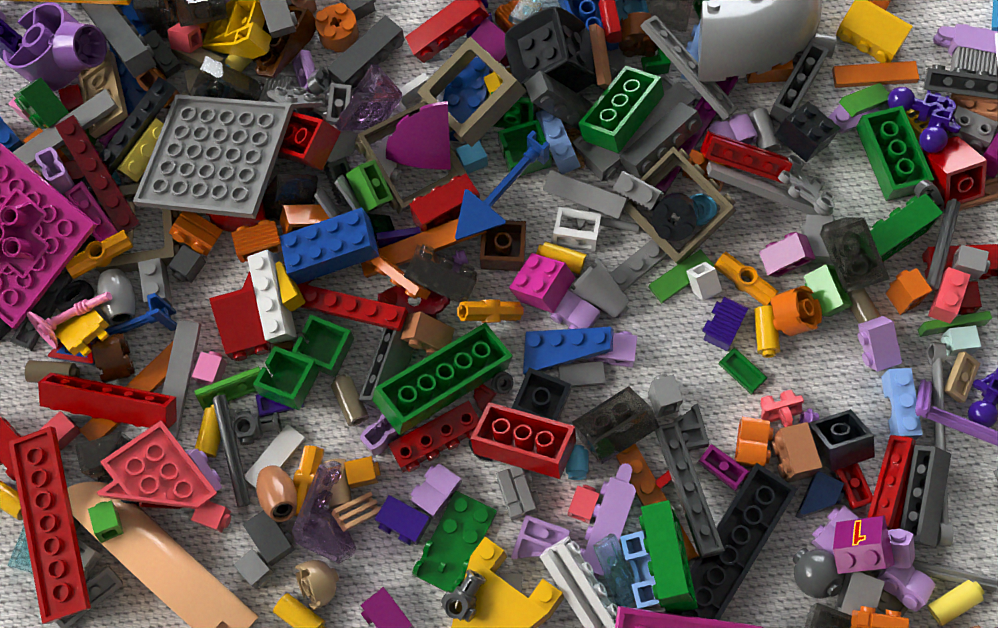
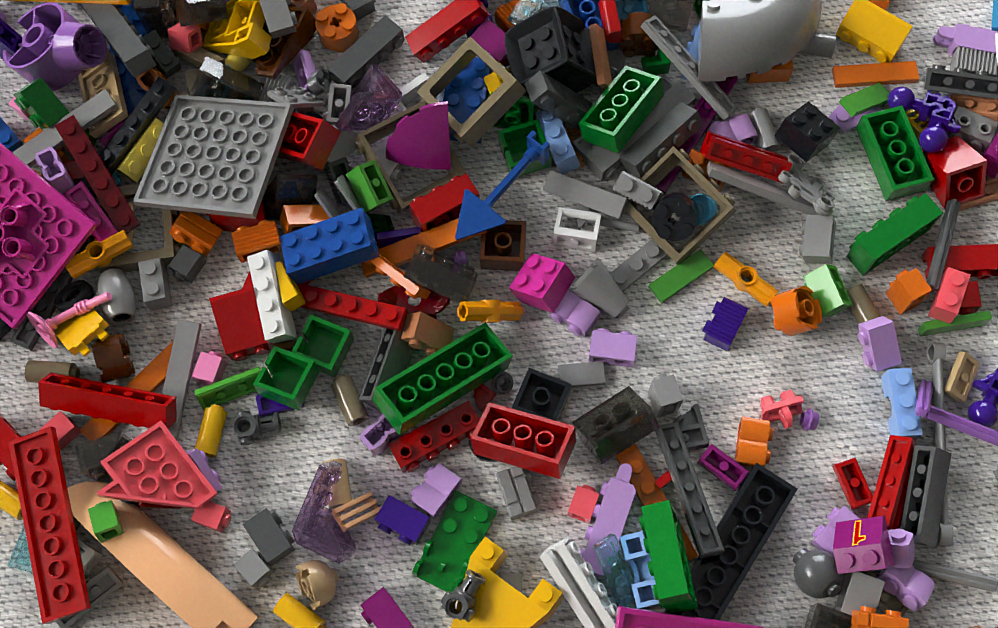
blue piece [48,293,177,365] -> none
red brick [58,84,84,115] -> none
dark grey axle [213,395,251,507] -> none
white tile [244,424,306,488] -> none
nougat piece [256,465,298,522] -> none
light orange piece [293,445,325,518] -> none
light orange brick [344,456,381,489] -> none
medium azure brick [456,140,488,174] -> none
lavender wing [511,515,571,559] -> none
blue wing [523,327,614,375] -> none
yellow brick [536,241,587,275] -> none
medium azure brick [566,445,589,480] -> none
white brick [686,262,722,300] -> none
green tile [718,347,768,395] -> none
yellow brick [754,306,780,358] -> none
brick [759,232,815,278] -> none
dark grey brick [770,41,829,123] -> none
nougat brick [770,422,822,483] -> none
dark blue slope [795,471,845,519] -> none
black brick [808,409,875,471] -> none
clear smoke slope [820,217,890,293] -> none
dark grey beam [914,180,945,211] -> none
light yellow brick [927,580,985,626] -> none
light aqua brick [941,325,981,356] -> none
light grey brick [951,245,990,280] -> none

